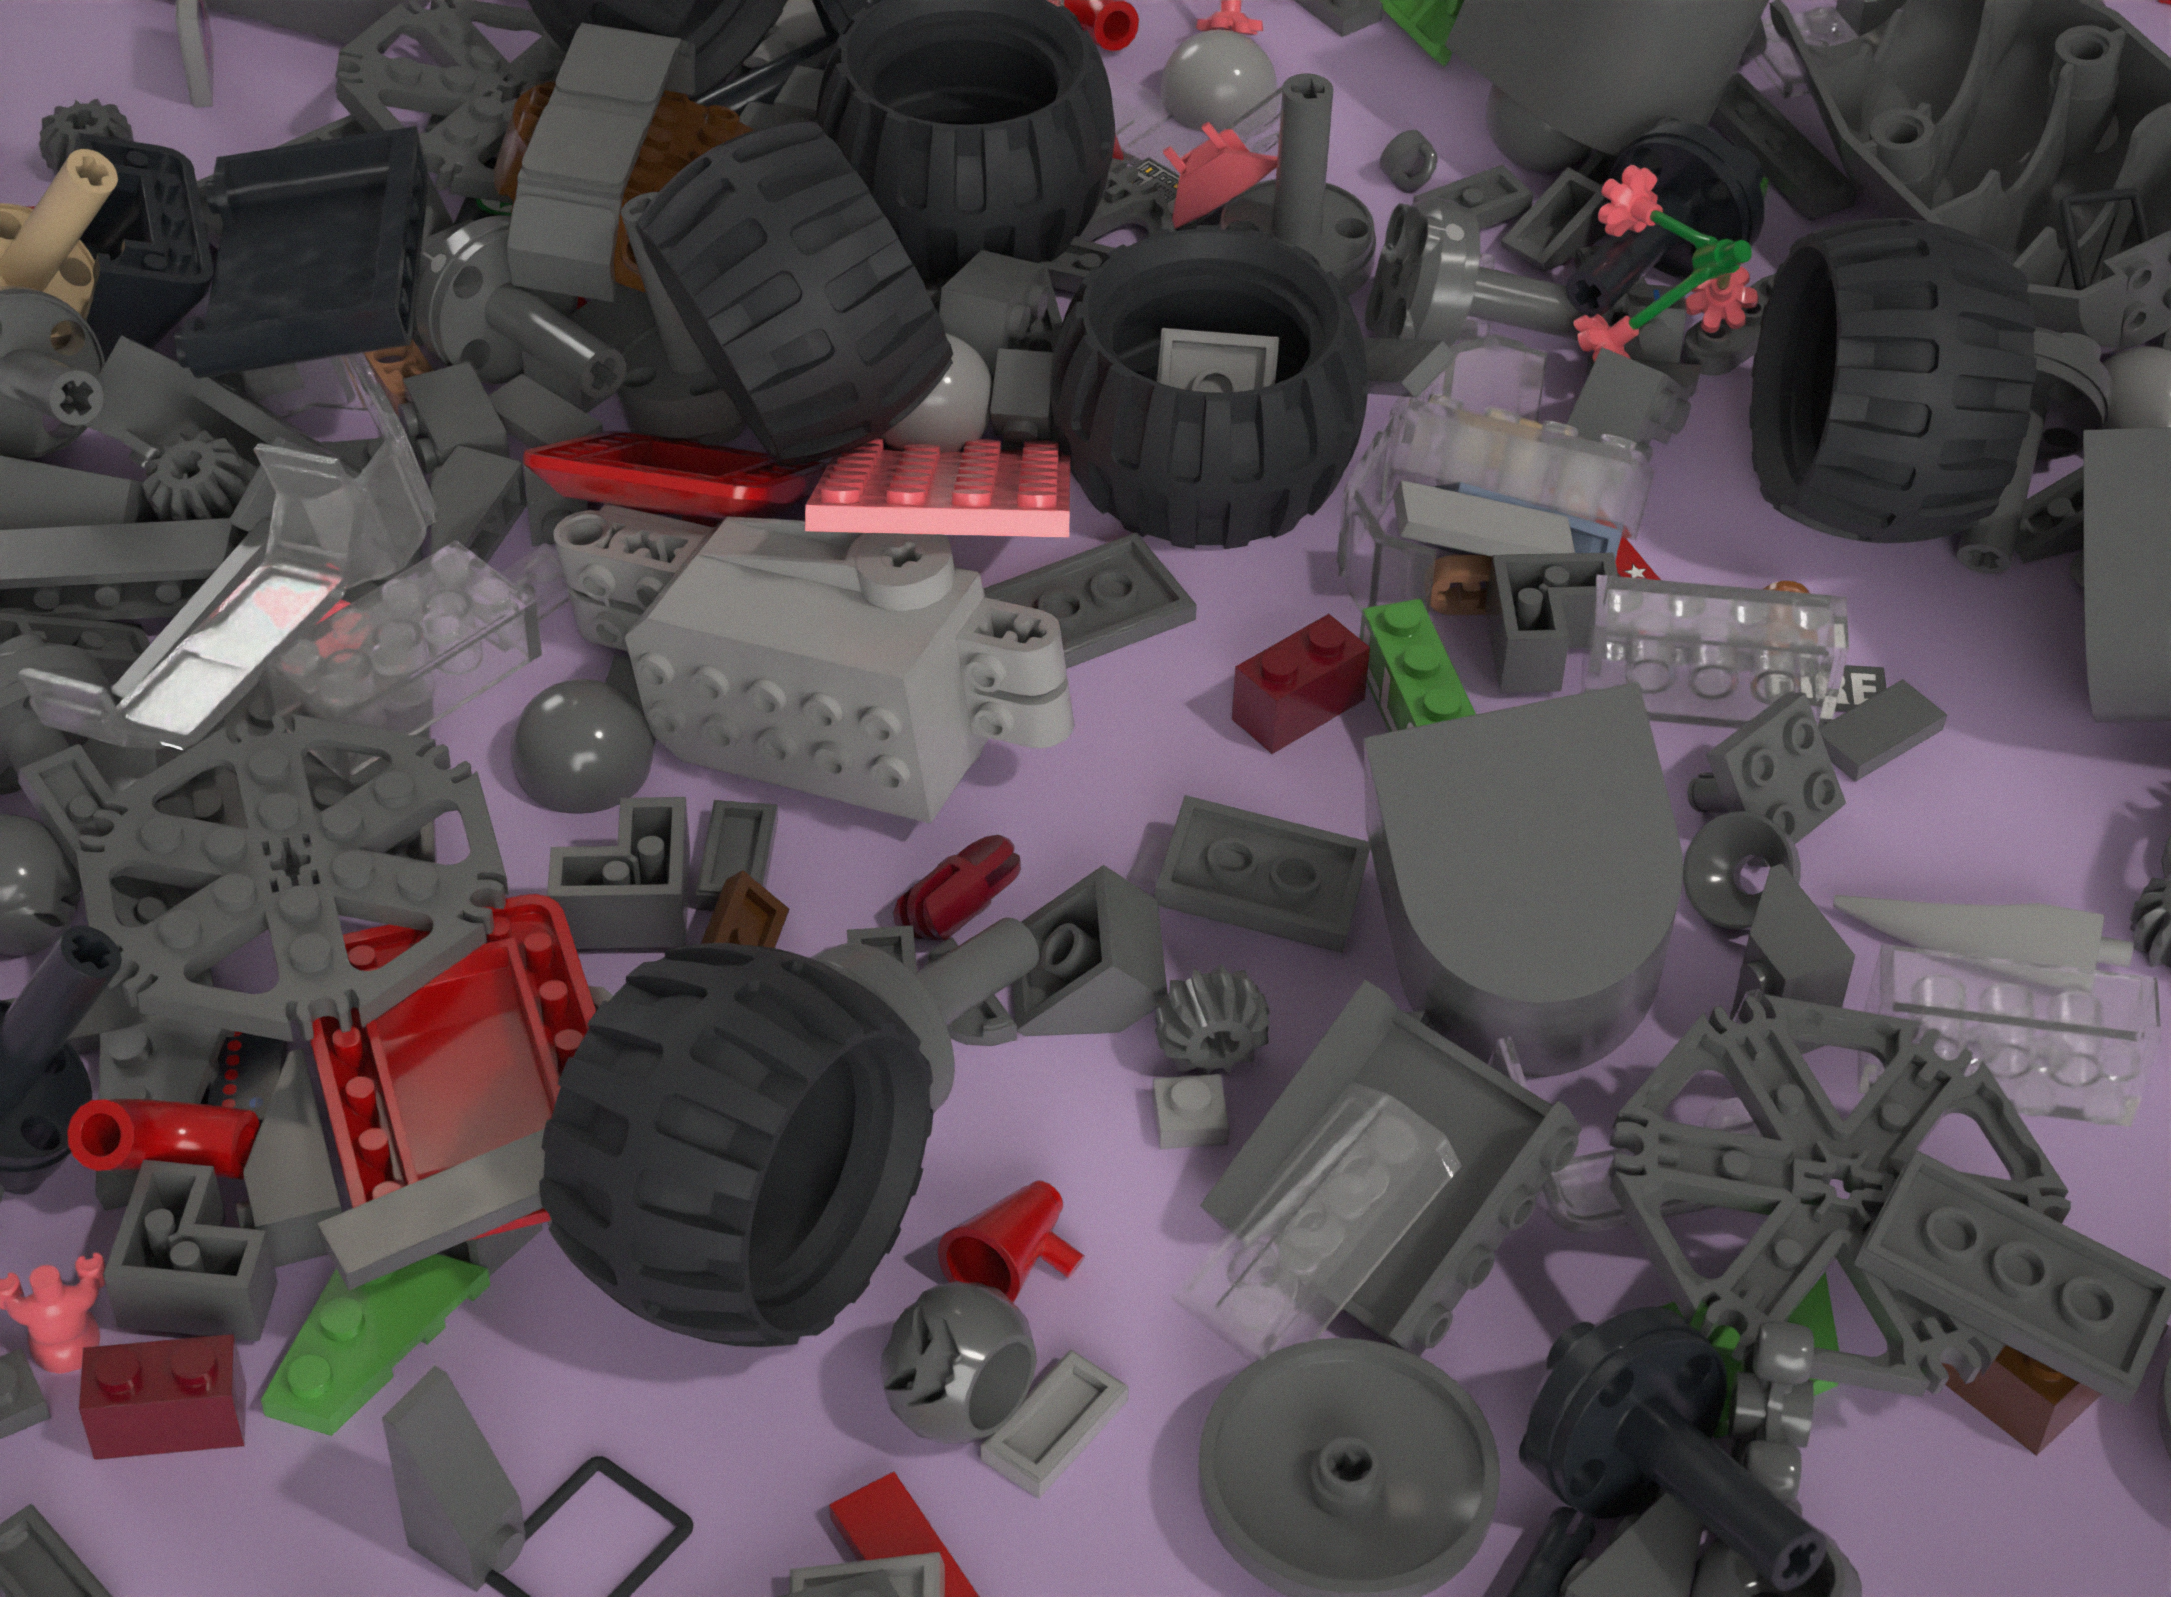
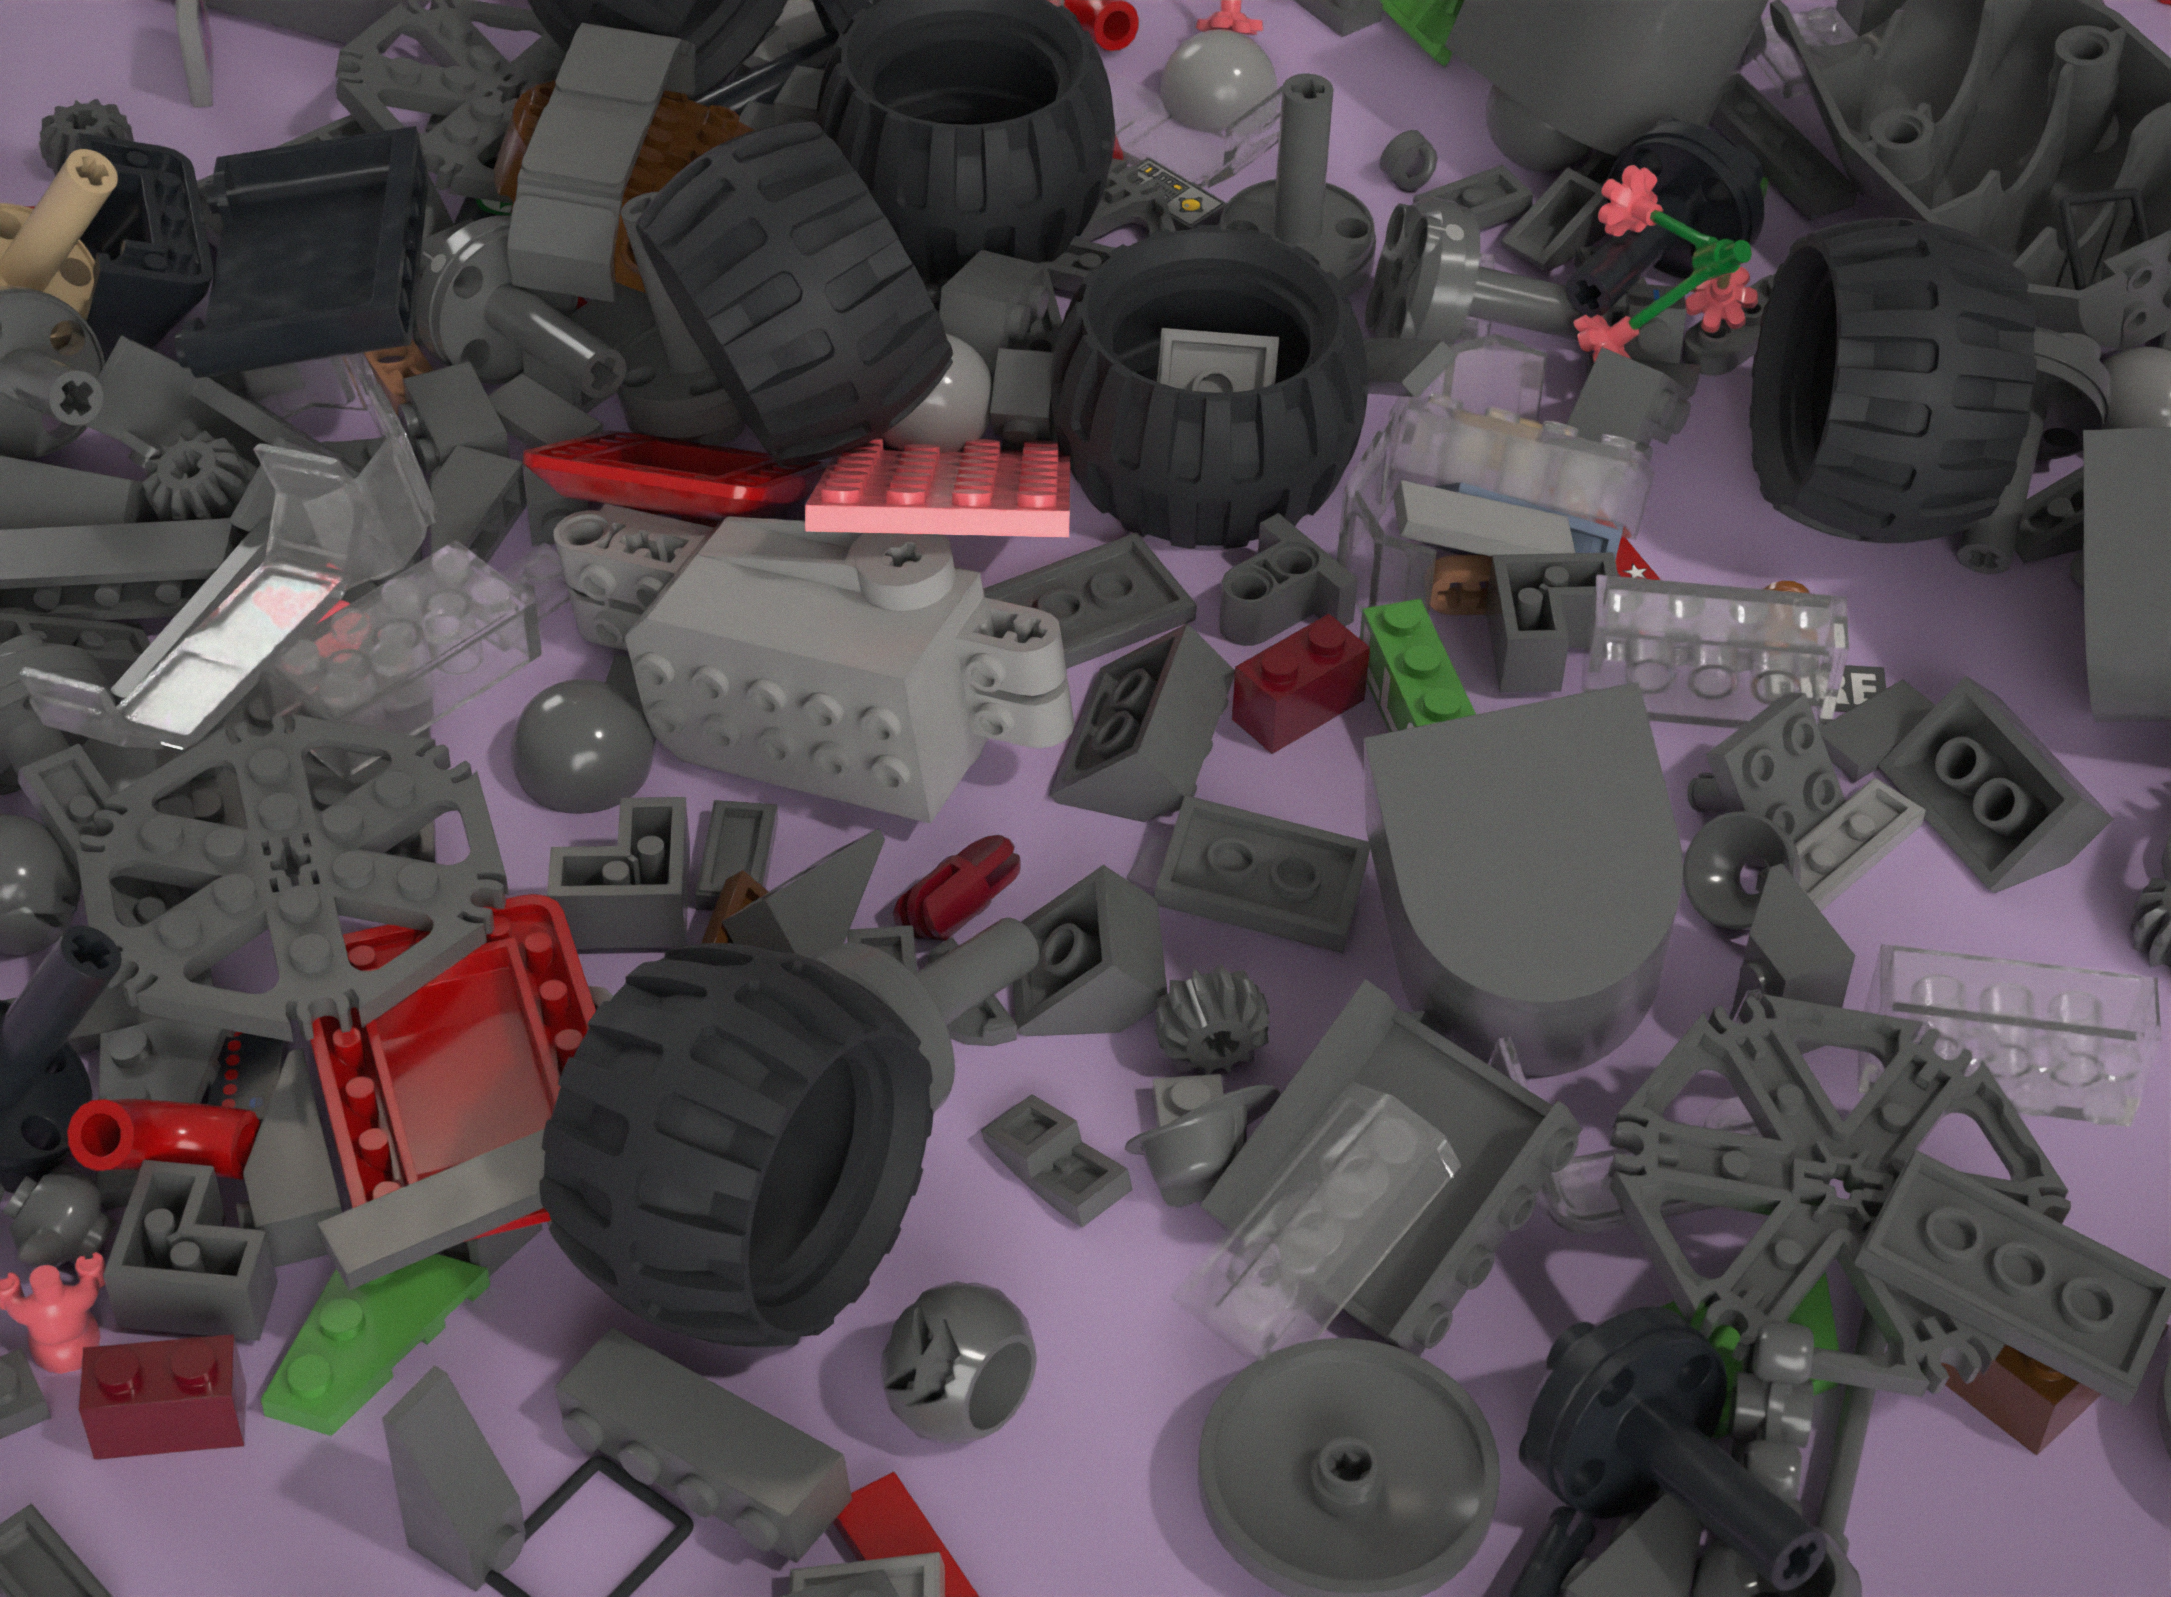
red piece [938,1180,1085,1302] -> none
light grey tile [981,1349,1129,1499] -> none
coral piece [1163,121,1277,229] -> none
light grey piece [1833,895,2134,999] -> none
none -> dark grey piece [2,1163,117,1268]
none -> dark grey brick [555,1327,852,1563]
none -> dark grey slope [722,828,885,958]
none -> dark grey slope [981,1094,1133,1228]
none -> dark grey slope [1049,623,1235,822]
none -> dark grey piece [1125,1085,1280,1208]
none -> dark grey tile [1219,513,1358,646]
none -> light grey tile [1755,777,1926,912]
none -> dark grey bar [1814,1306,1887,1556]
none -> dark grey slope [1877,676,2114,893]

